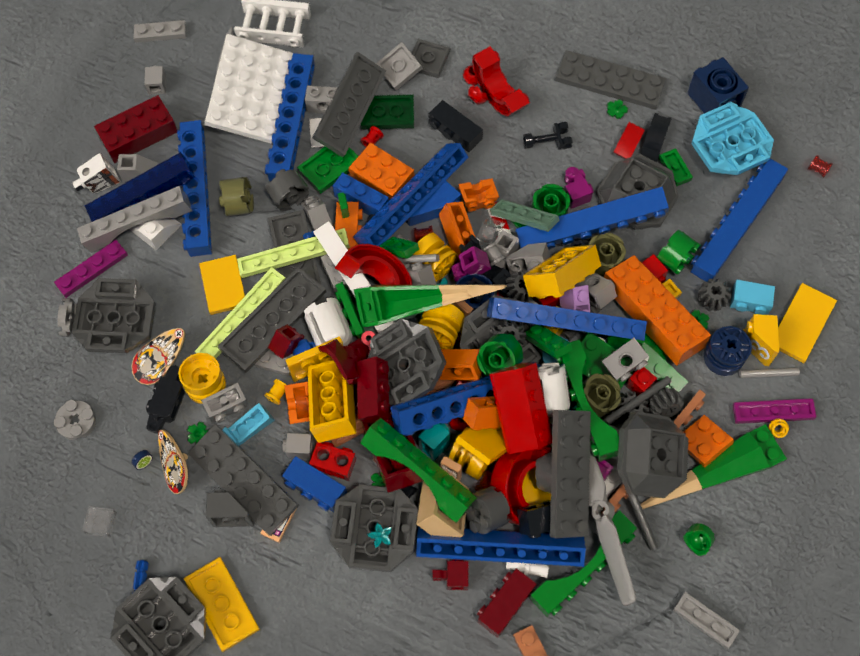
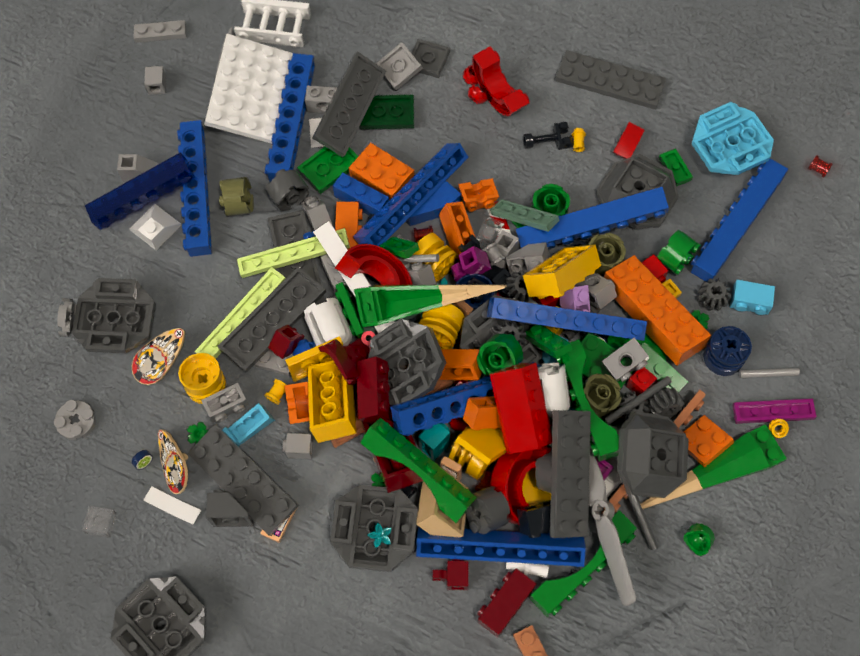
magenta plate [54,240,128,298] -> none
white torso [72,153,121,193] -> none
light grey arch [77,186,192,253] -> none
dark red brick [94,95,177,164] -> none
blue axle [132,560,149,593] -> none
black hinge [146,365,185,434] -> none
yellow tile [183,557,260,652] -> none
yellow tile [199,255,245,315] -> none
blue brick [282,456,347,512] -> none
red brick [309,442,356,481] -> none
green tile [338,192,350,218] -> none
red bush [361,126,384,147] -> none
black brick [429,100,483,153] -> none
magenta brick [564,167,594,209] -> none
green plant [607,99,628,119] -> none
black piece [641,113,672,162] -> none
light grey plate [673,592,740,649] -> none
dark blue brick [687,57,749,113] -> none
yellow slope [743,314,779,366] -> none
yellow tile [778,283,837,363] -> none
none -> white sticker [144,486,201,524]
none -> yellow pin [572,128,586,152]

